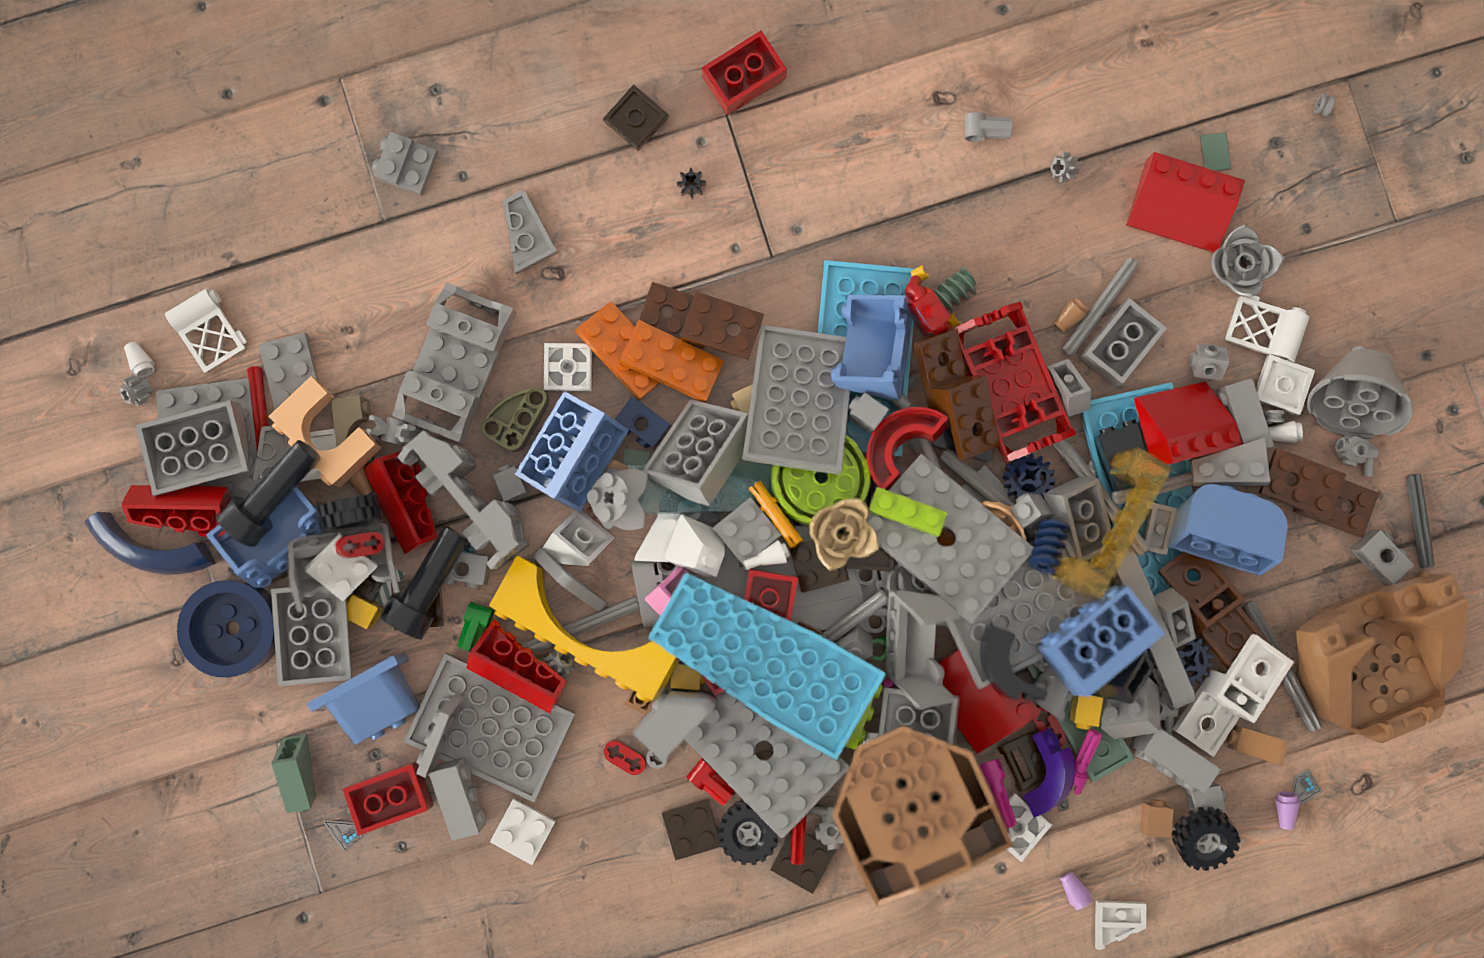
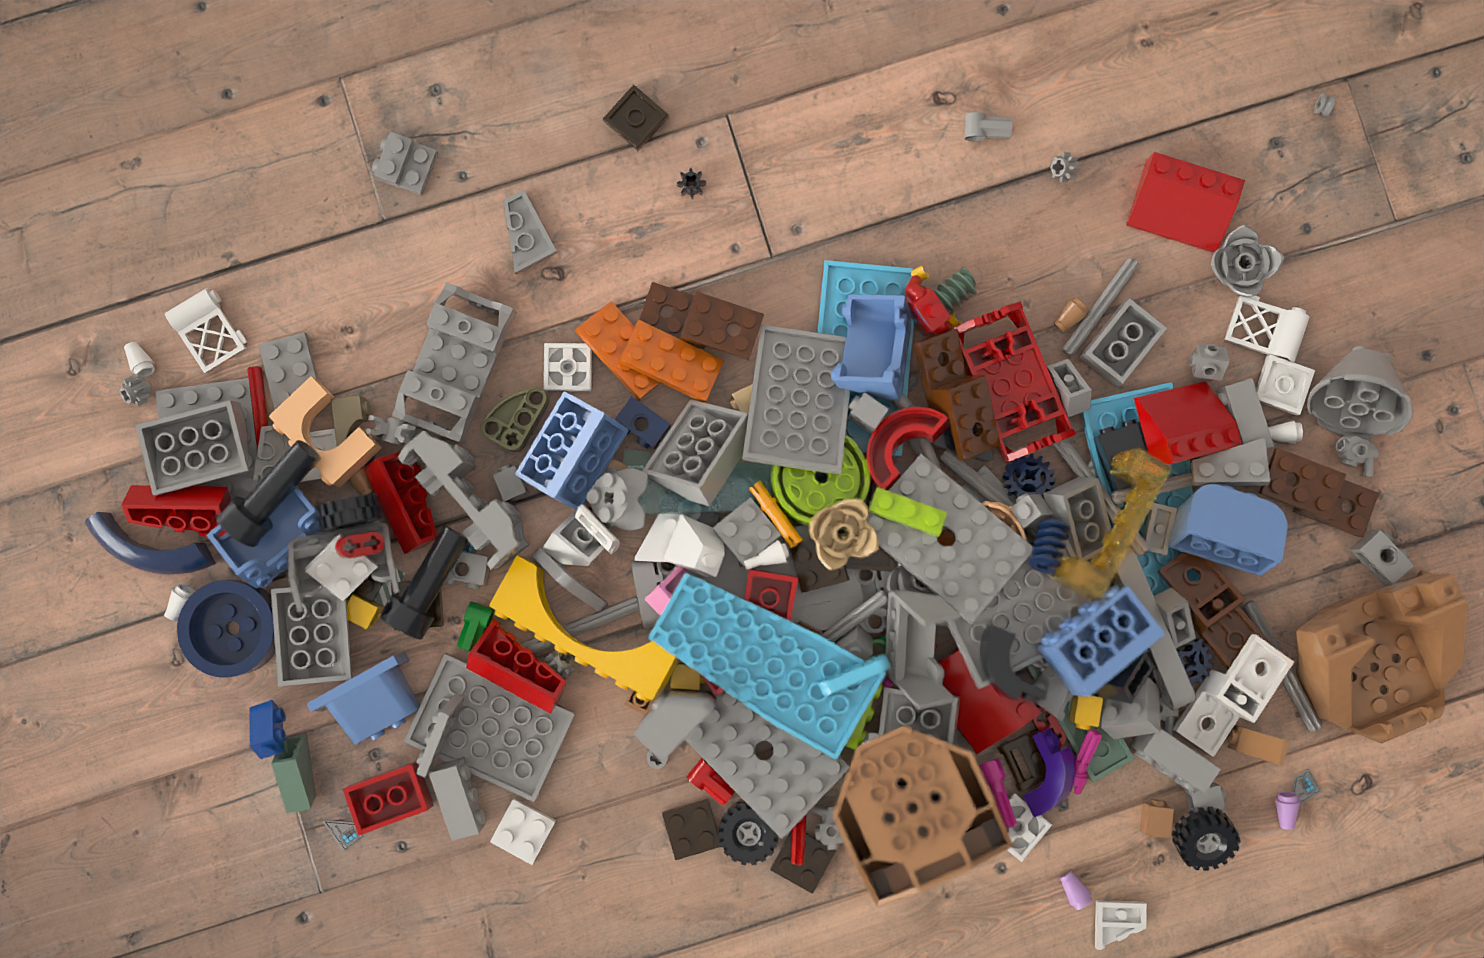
red beam [603,740,646,775] -> none
red brick [701,30,787,116] -> none
sand green sticker [1200,132,1231,171] -> none
light grey bush [1263,410,1284,424] -> none
dark grey axle [1406,474,1435,568] -> none
none -> white cone [164,584,195,621]
none -> blue brick [249,700,286,759]
none -> white slope [575,505,620,555]
none -> medium azure beam [819,654,890,695]

